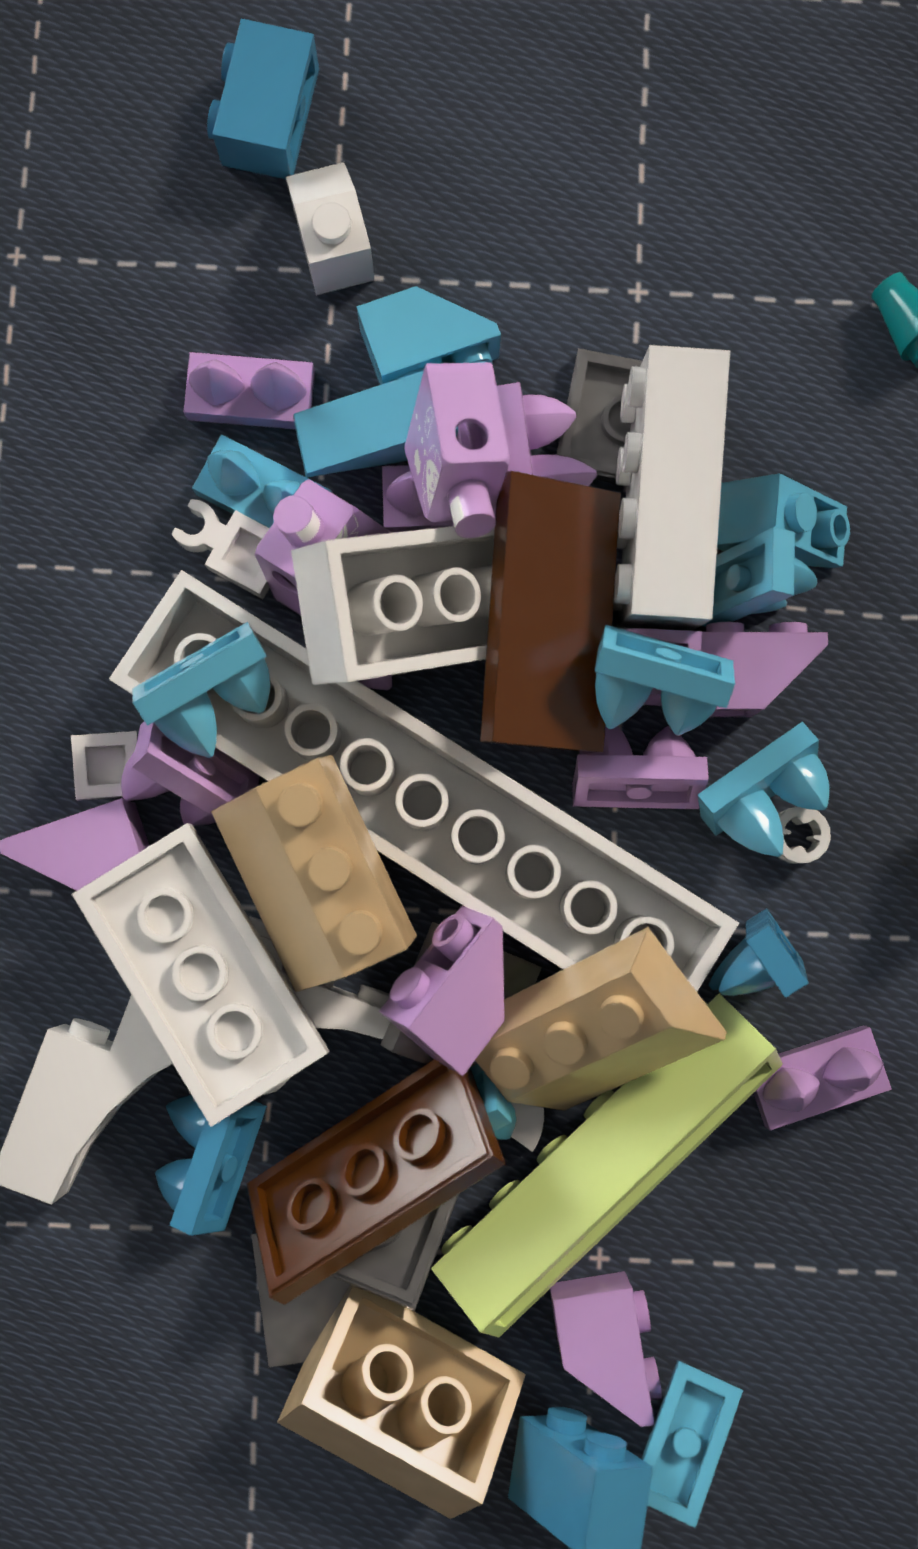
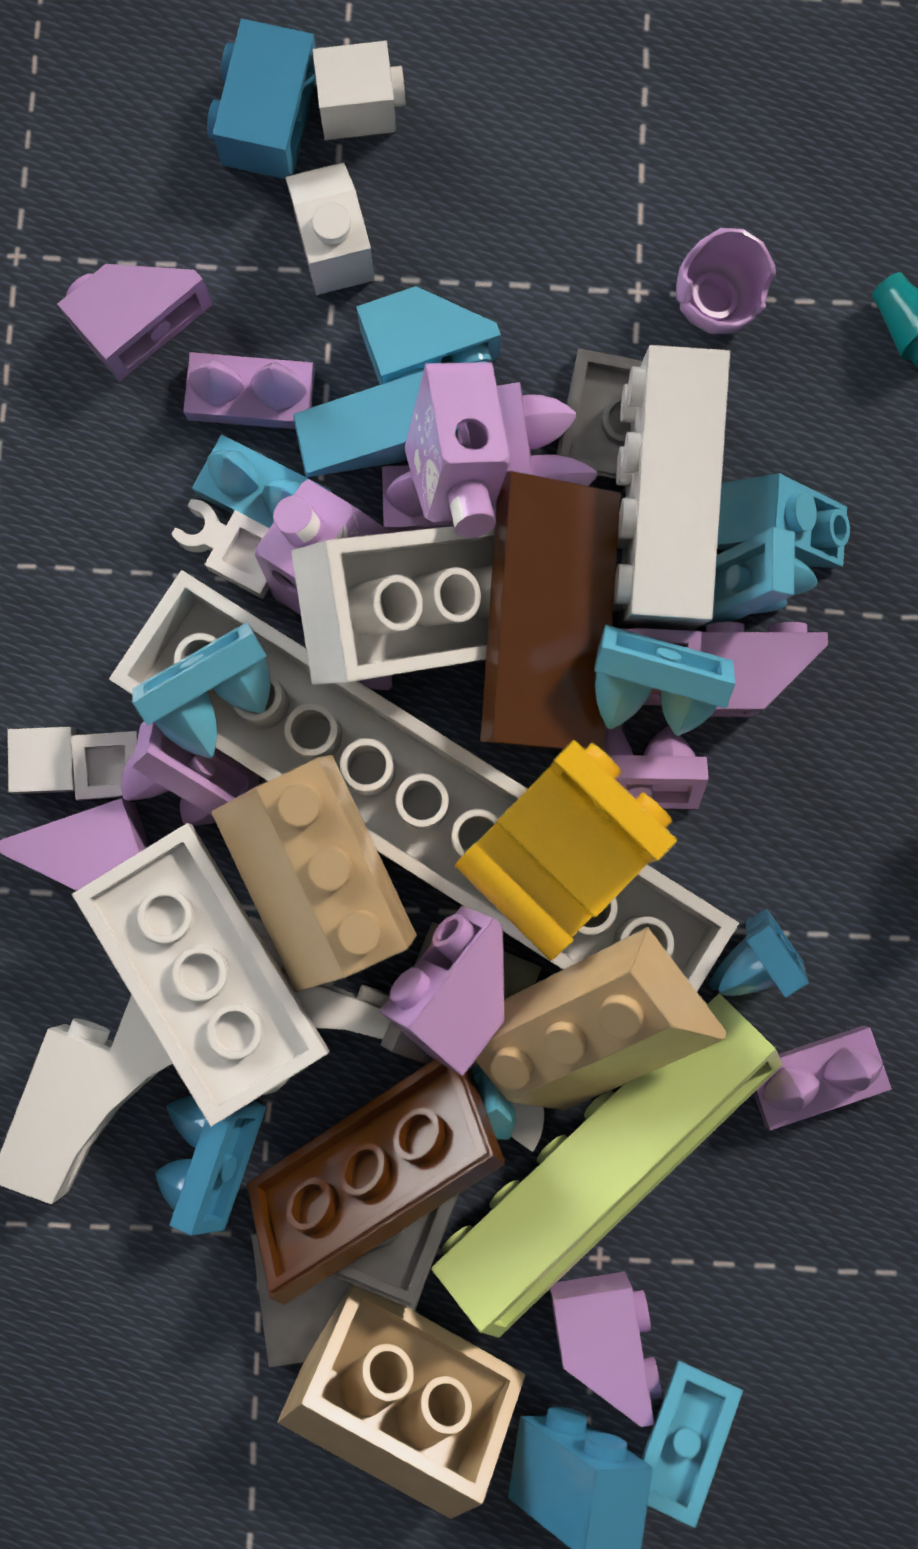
medium azure tile [697,721,829,857] -> none
white bush [778,807,831,864] -> none
none -> white tile [8,727,77,794]
none -> lavender slope [57,264,213,382]
none -> white brick [313,41,406,140]
none -> yellow piece [454,740,678,961]
none -> lavender hair [676,228,776,334]

